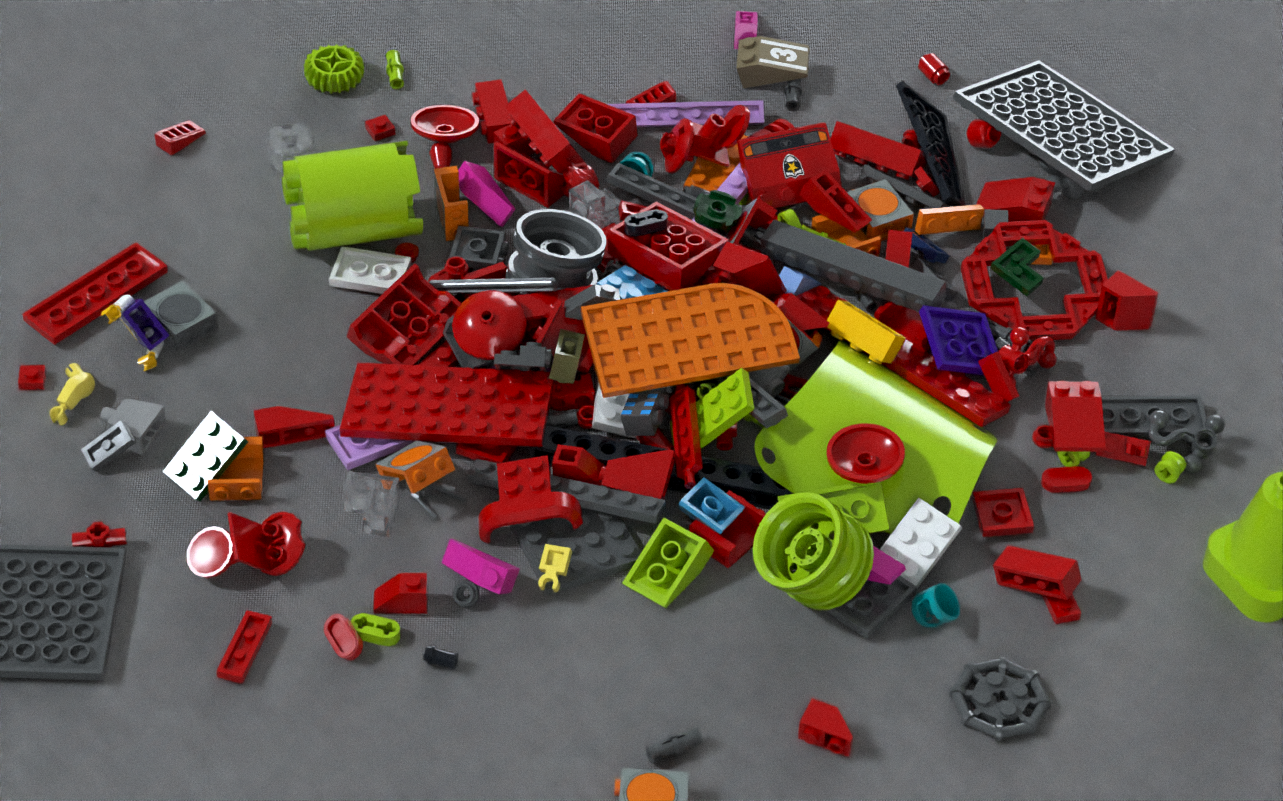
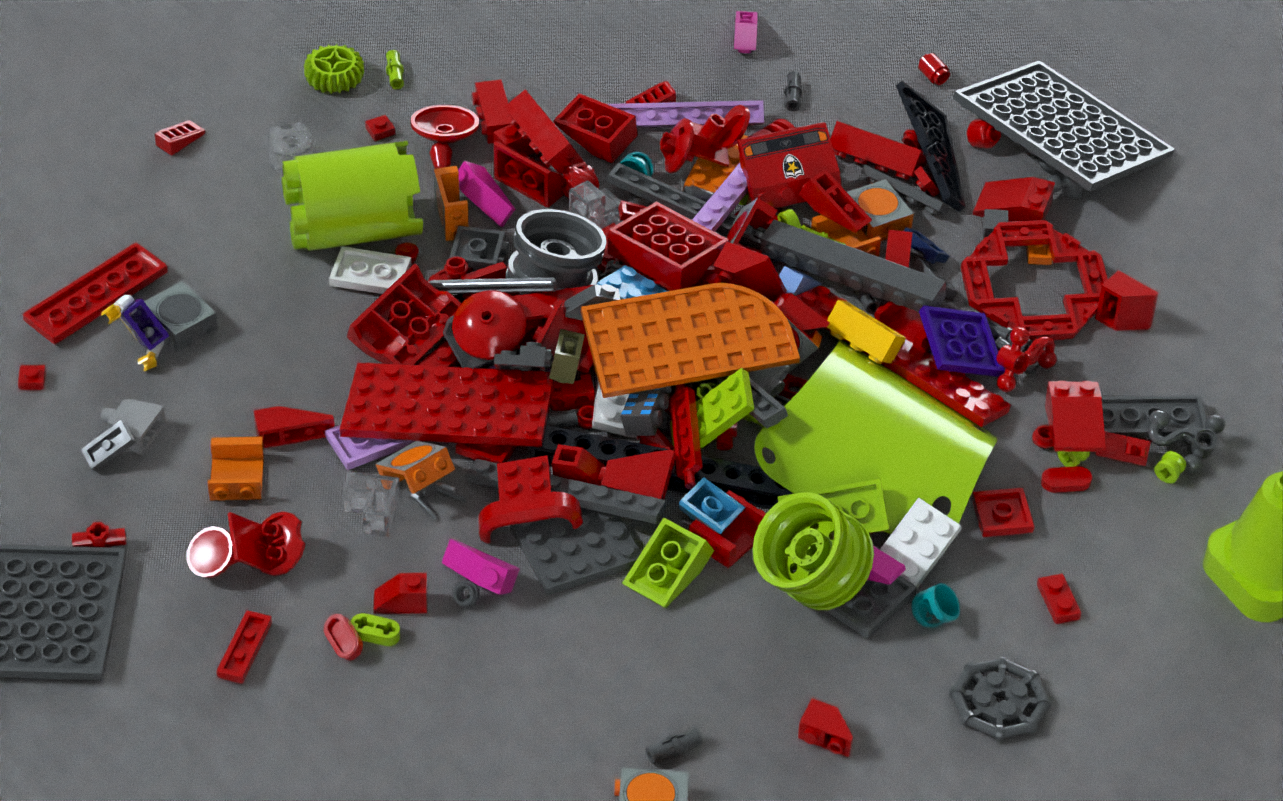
light yellow arm [49,363,95,426] -> none
plate [163,411,249,502] -> none
black pin [423,644,459,670] -> none
light yellow plate [538,544,572,593] -> none
black beam [624,209,668,237] -> none
dark green plate [693,190,742,233] -> none
dark tan slope [736,36,810,88] -> none
red dish [826,423,905,484] -> none
orange plate [915,204,984,235] -> none
red tile [978,351,1019,403] -> none
dark green plate [990,238,1044,296] -> none
red brick [993,545,1082,600] -> none

